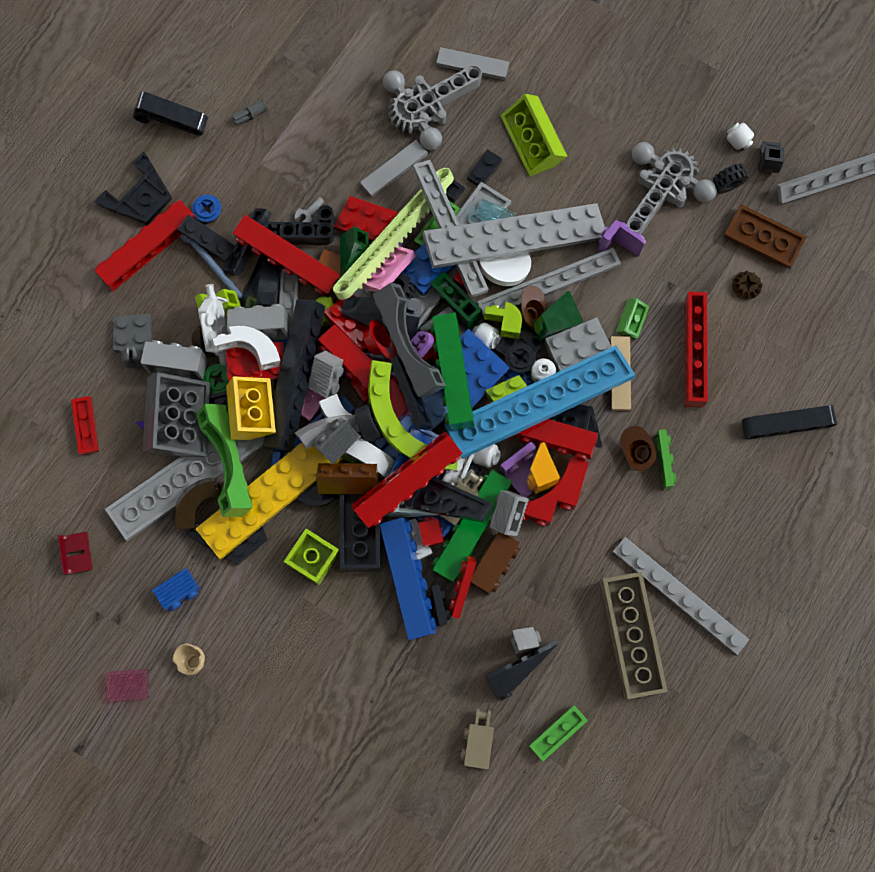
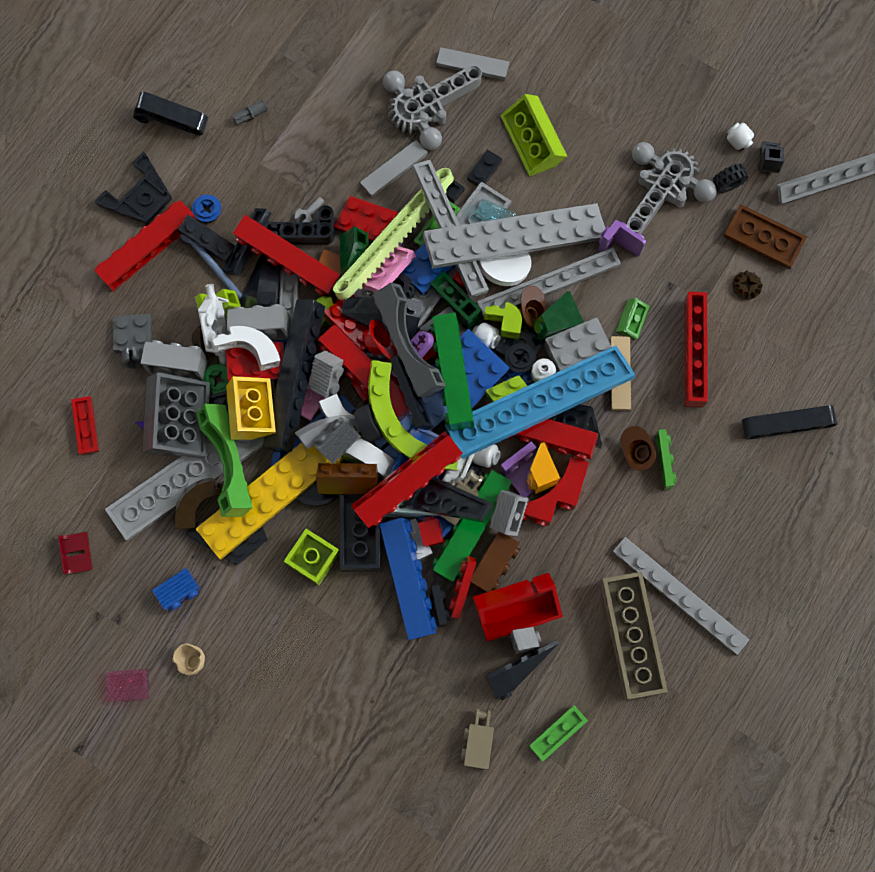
none -> red piece [473,573,563,642]

